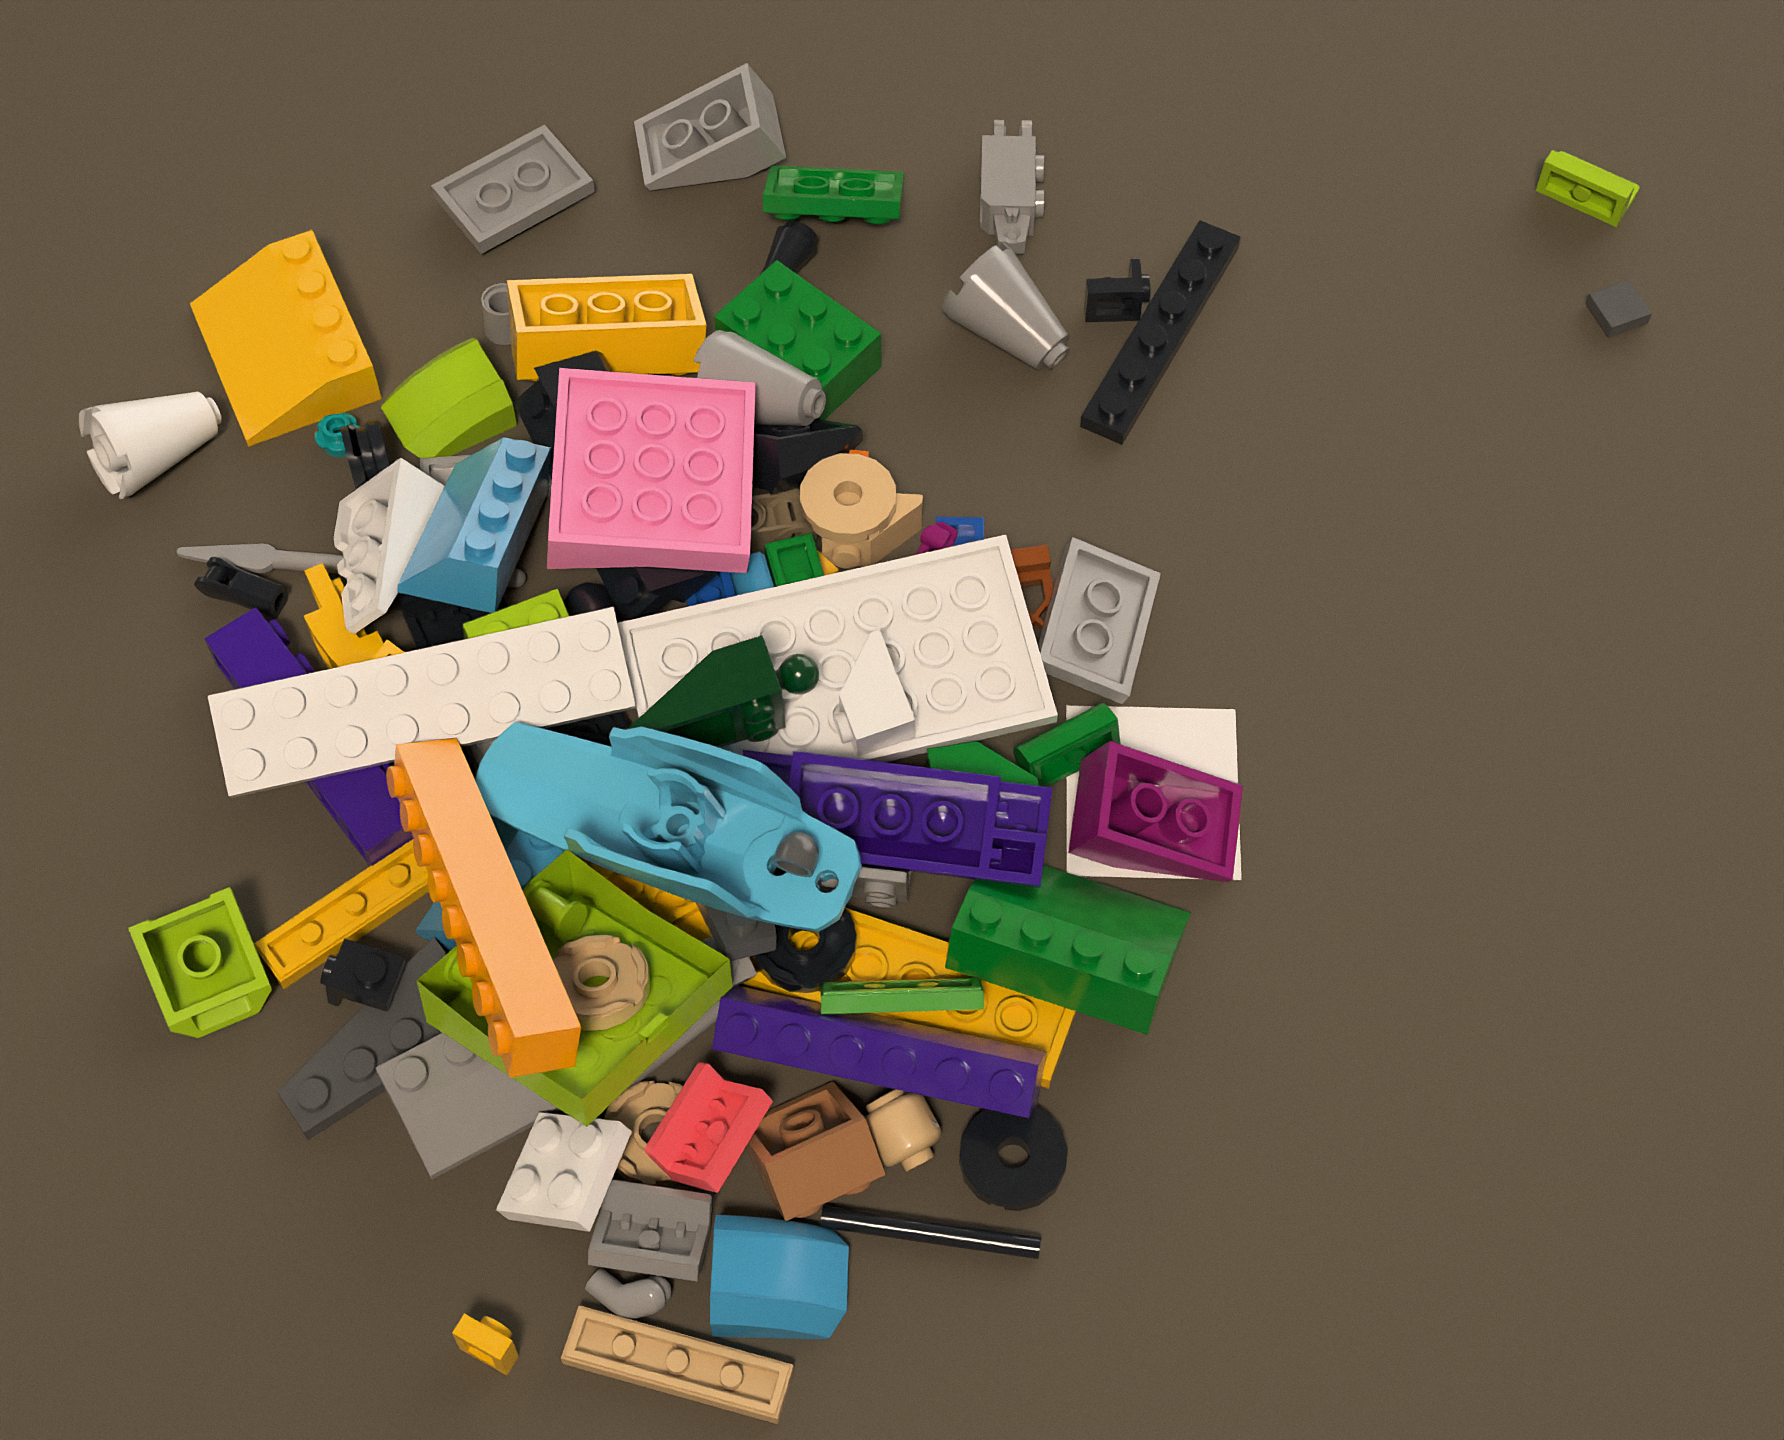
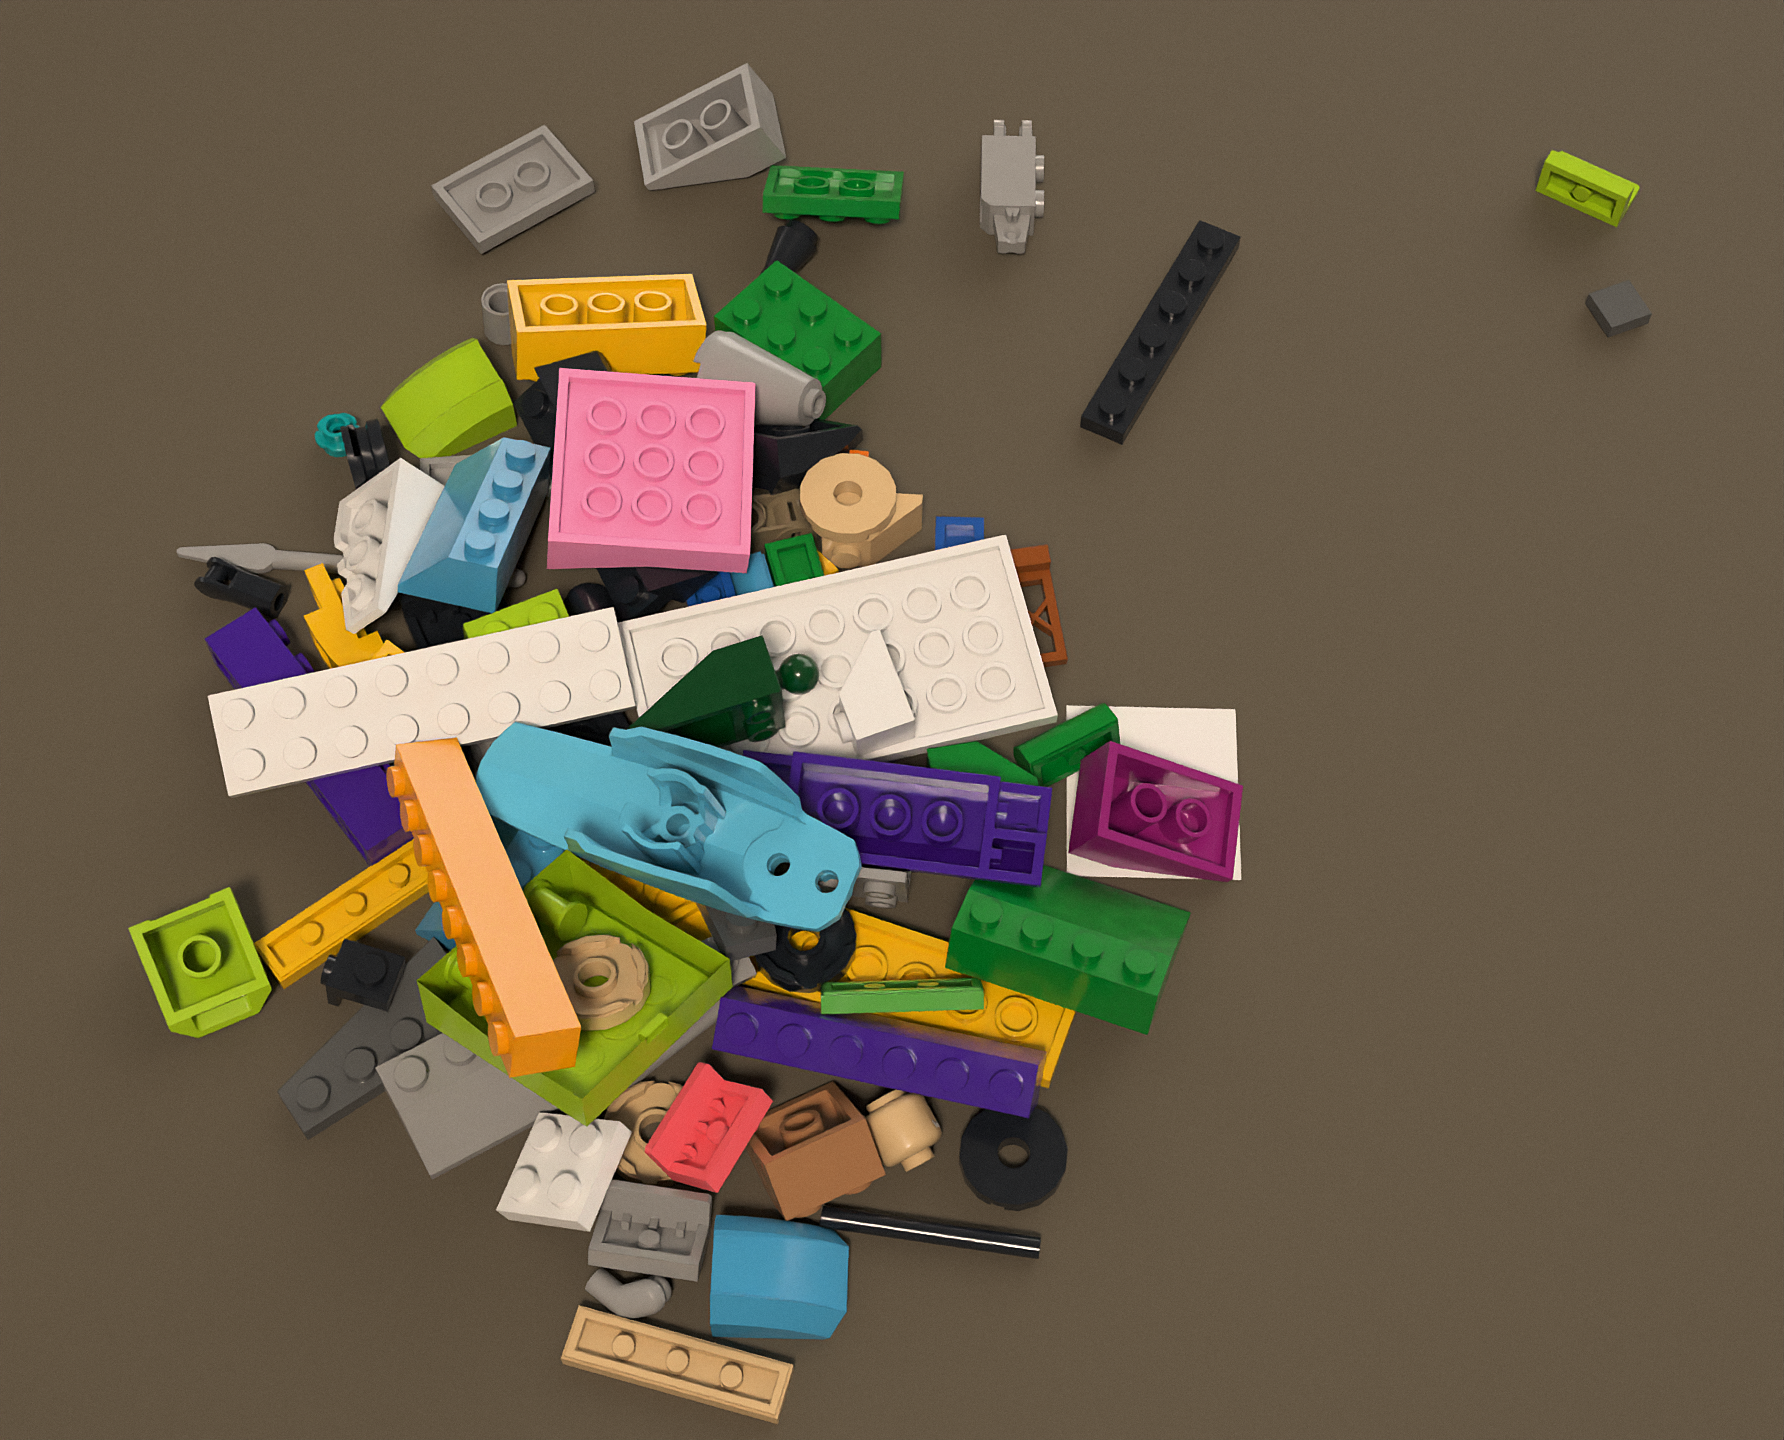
white cone [79,392,221,499] -> none
yellow slope [190,230,382,447] -> none
yellow plate [452,1313,519,1375] -> none
dark grey hinge [772,832,819,877] -> none
magenta hand [914,522,958,555] -> none
light grey cone [941,243,1069,370] -> none
light grey plate [1038,537,1161,704] -> none
black bracket [1084,258,1151,322] -> none

